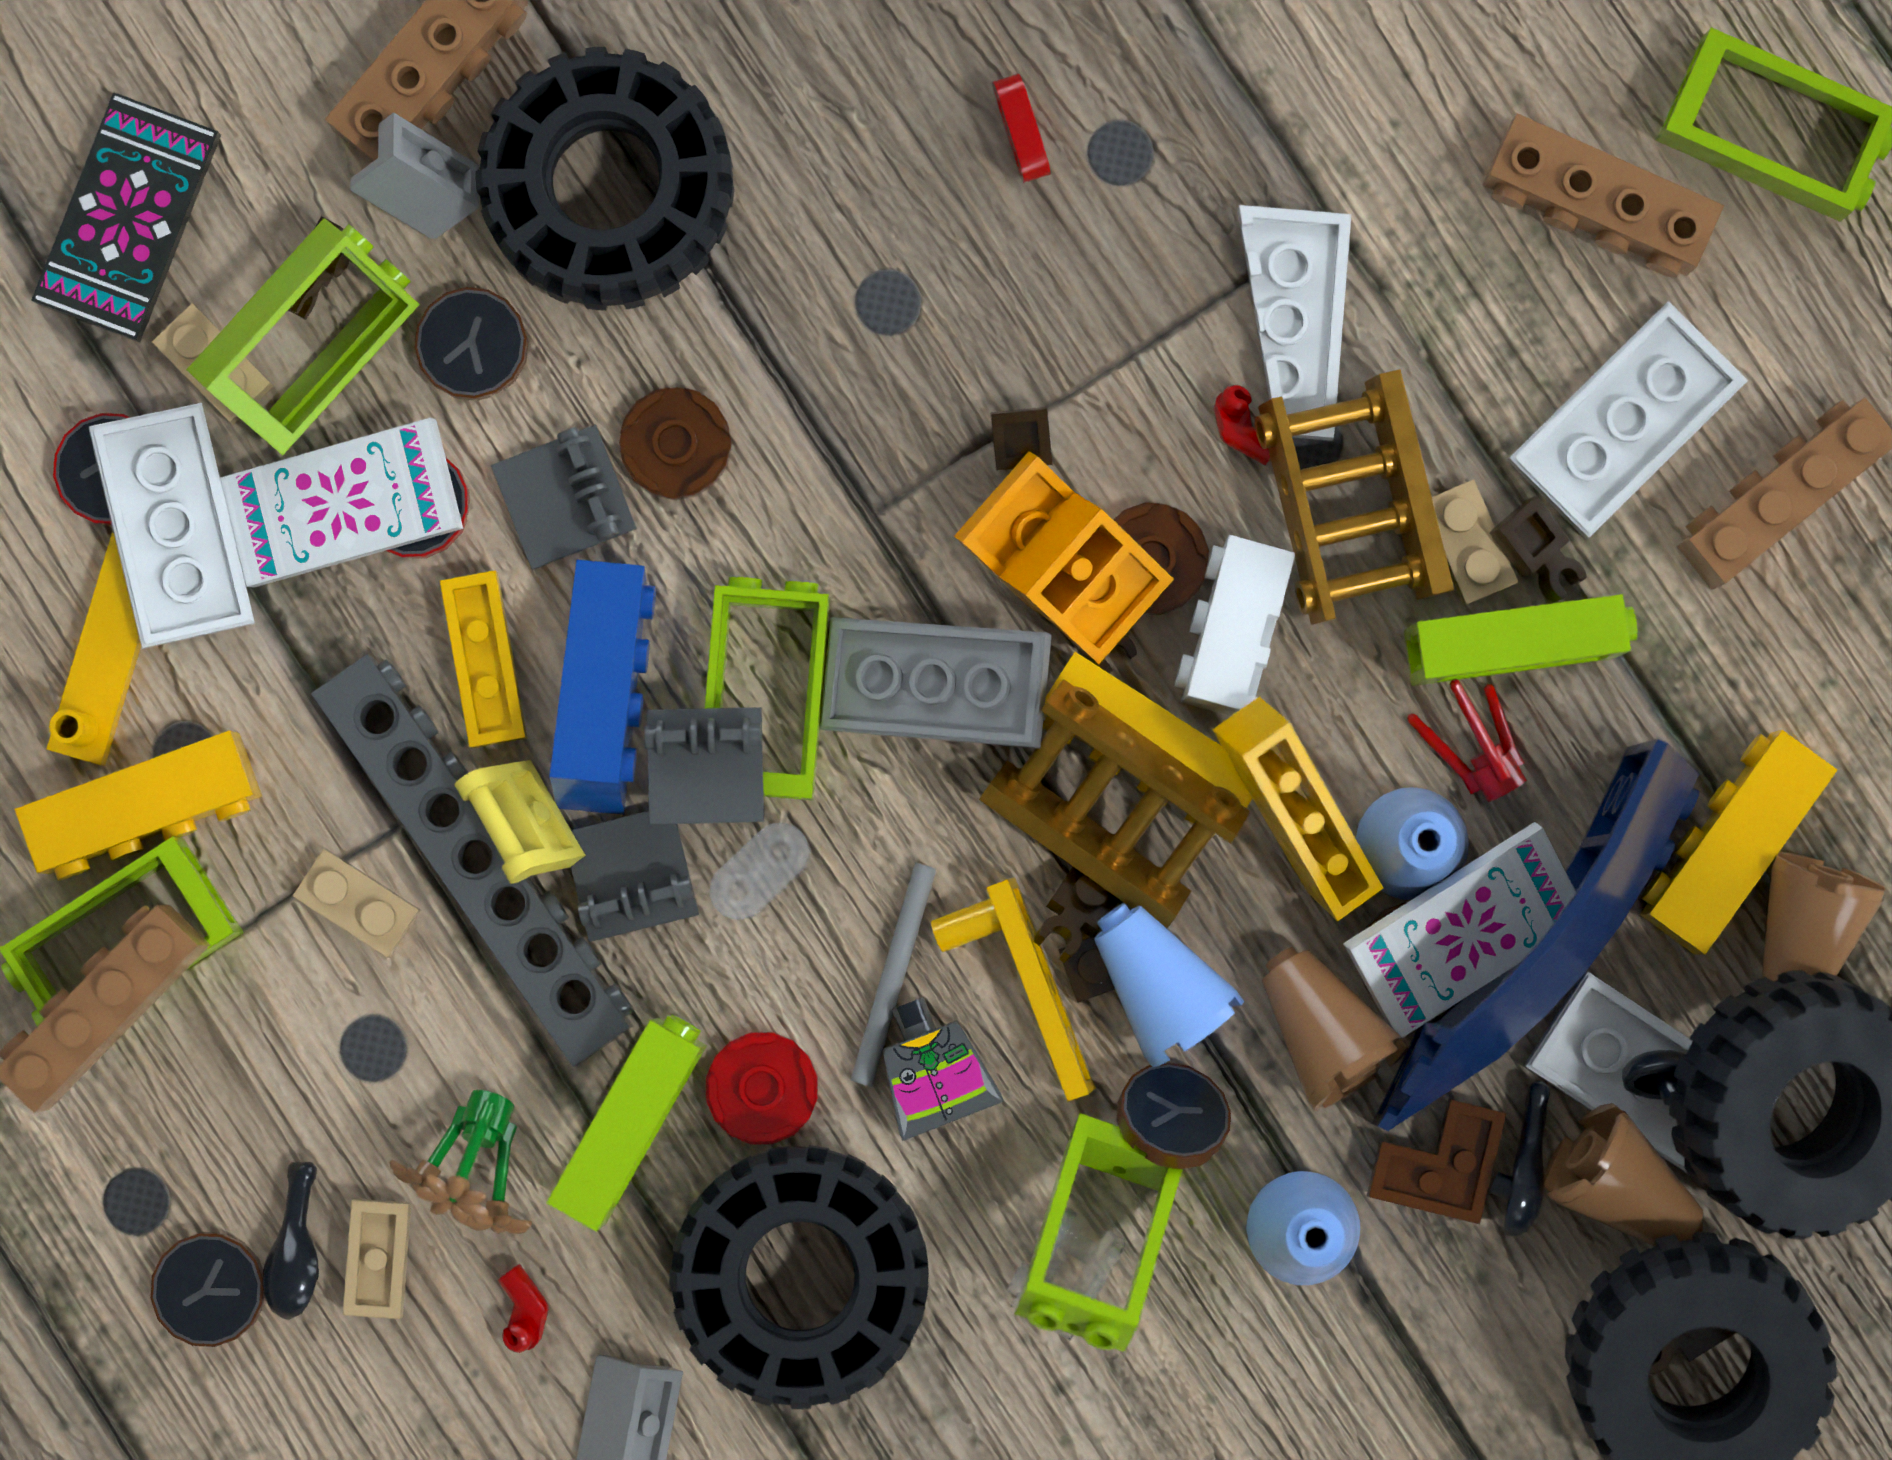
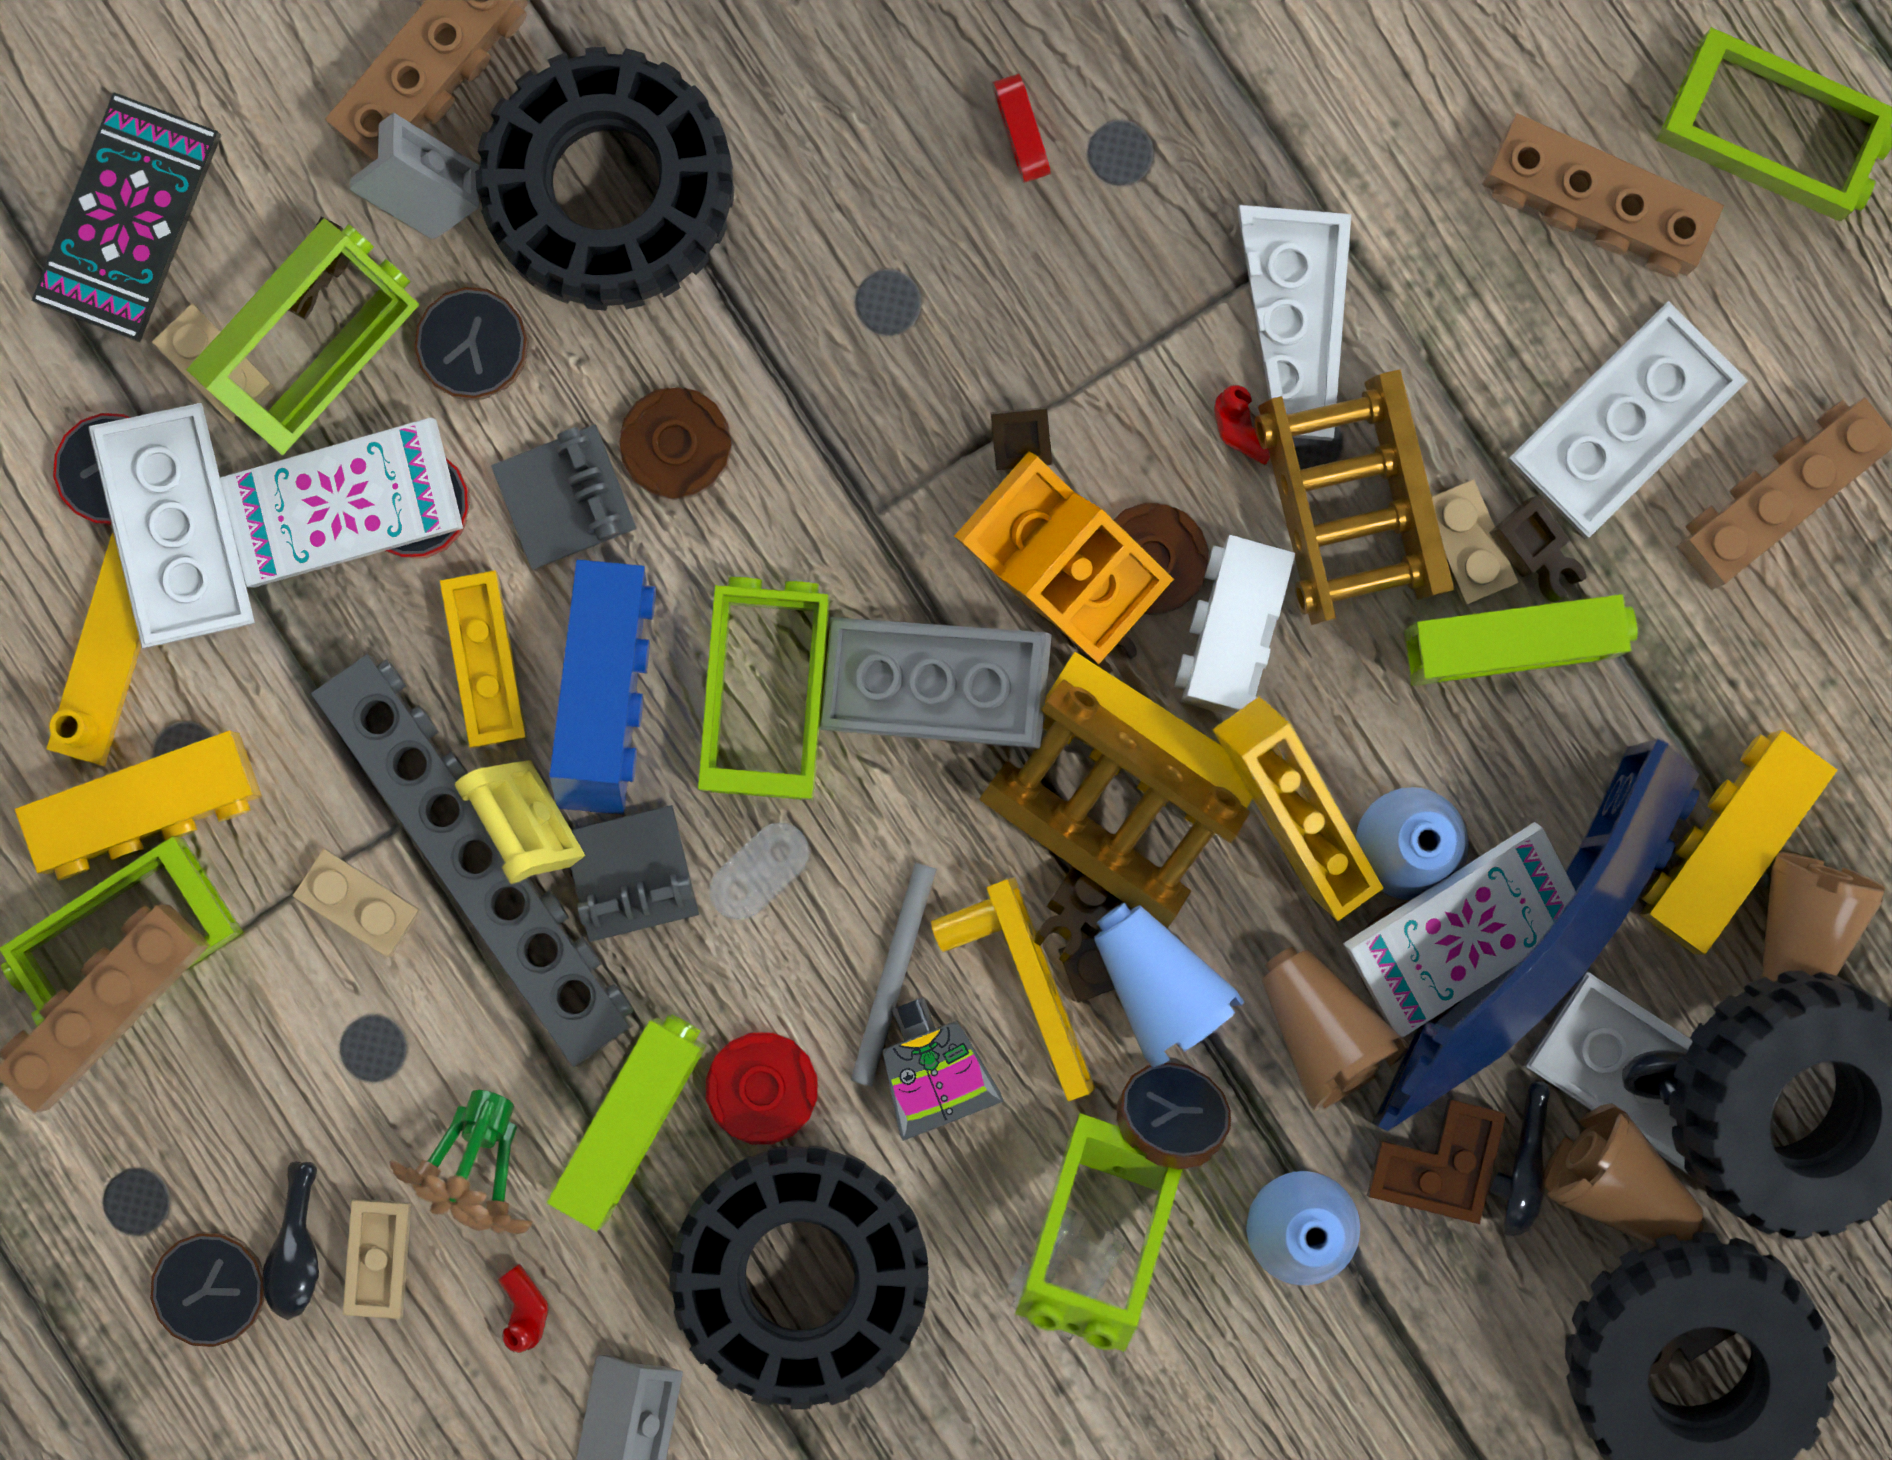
dark grey hinge [645,707,764,825] -> none
red plant [1407,679,1527,802] -> none

